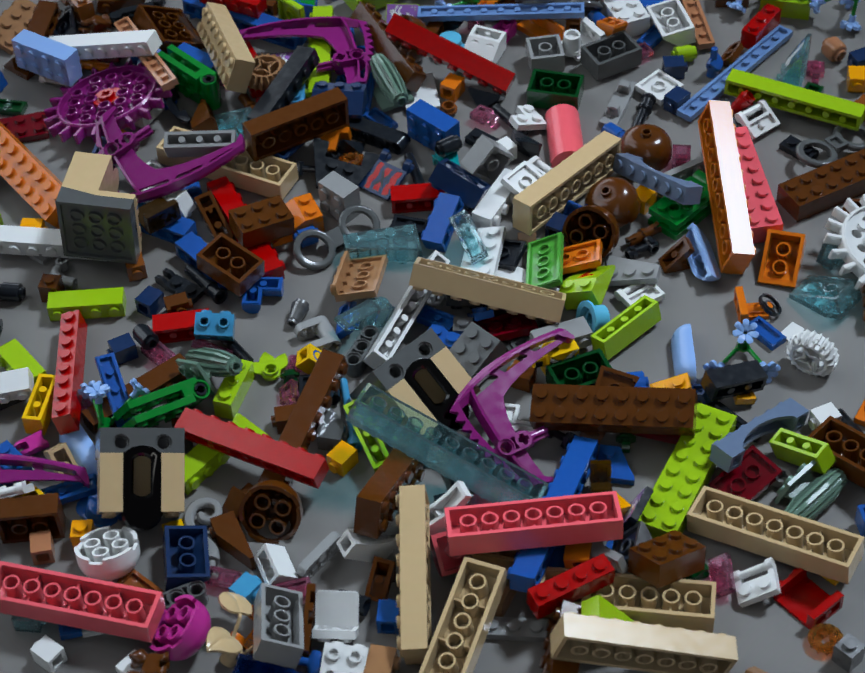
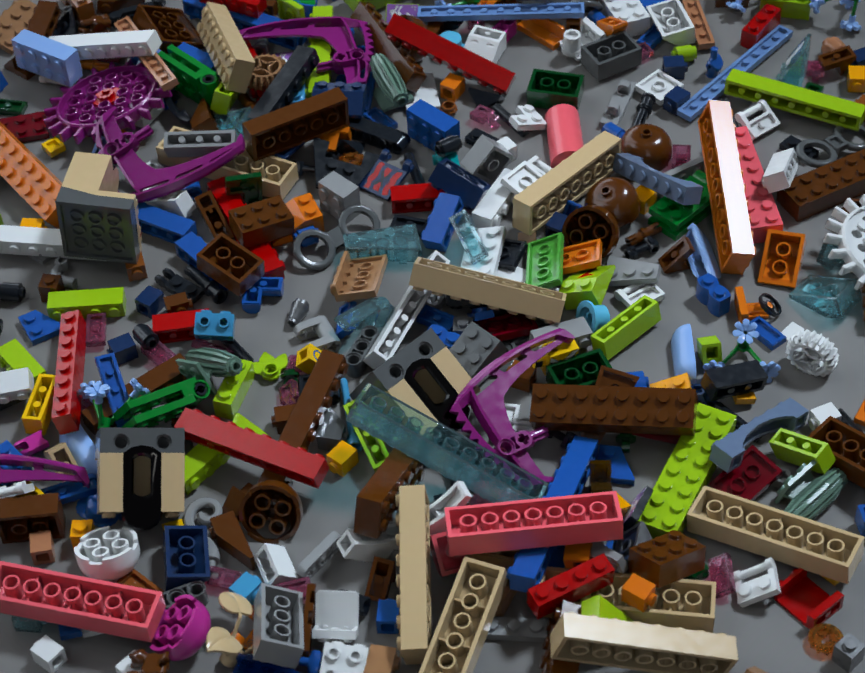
dark brown bracket [138,197,181,234] -> none
black slope [510,129,542,158] -> none
light grey brick [526,34,565,75] -> none
reddish brown plate [721,41,744,67] -> none
red cone [730,90,755,114] -> none
none -> blue wing [18,310,60,346]
none -> yellow plate [41,136,66,158]
none -> clear pink plate [85,313,107,347]
none -> lime brick [210,81,239,115]
none -> dark green plate [225,172,262,205]
none -> flat silver cone [252,38,269,56]
none -> orange brick [621,573,657,613]
none -> blue brick [696,273,731,317]
none -> lime brick [696,335,722,364]
none -> white brick [762,147,800,194]
none -> reddish brown slope [817,45,856,75]

